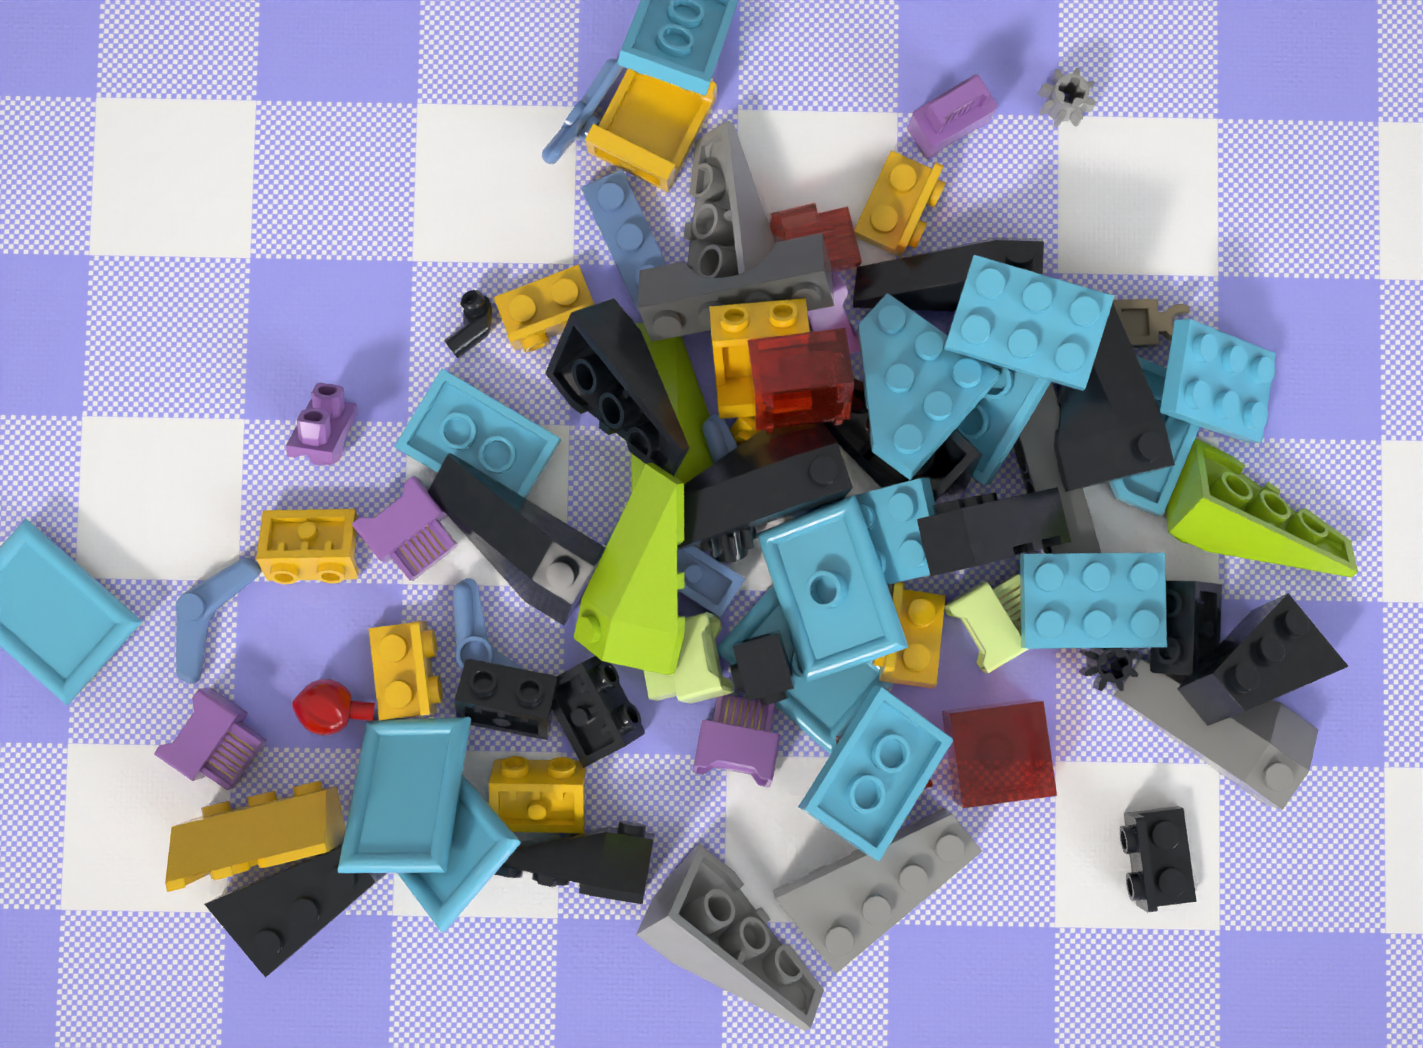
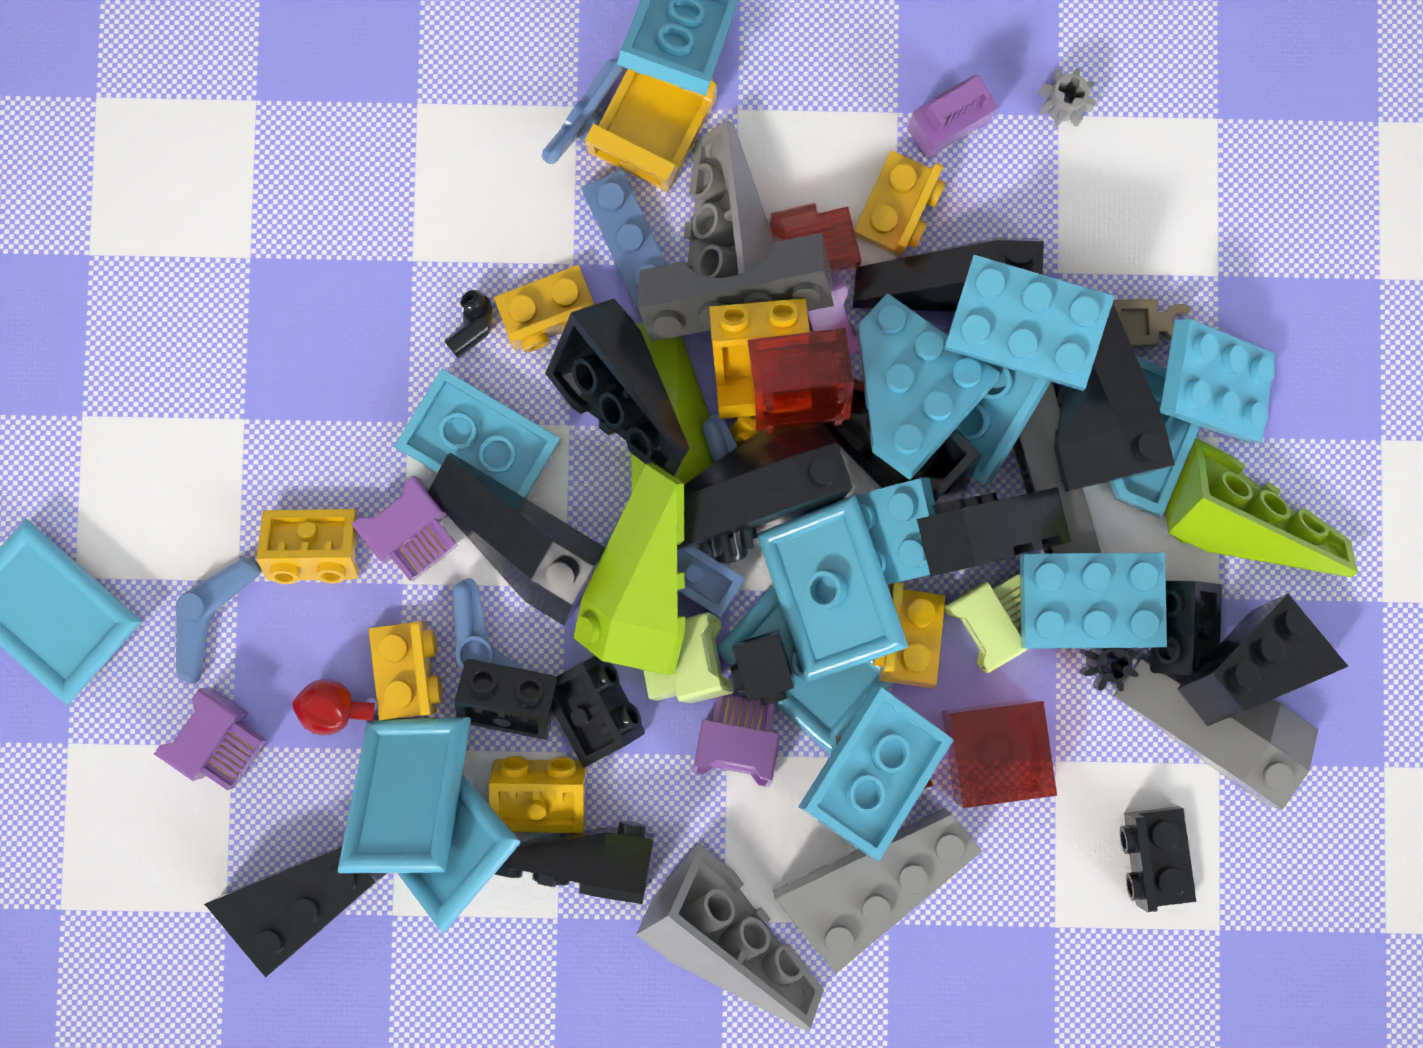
yellow wedge [165,780,346,892] -> none
medium lavender hips [286,383,357,465] -> none

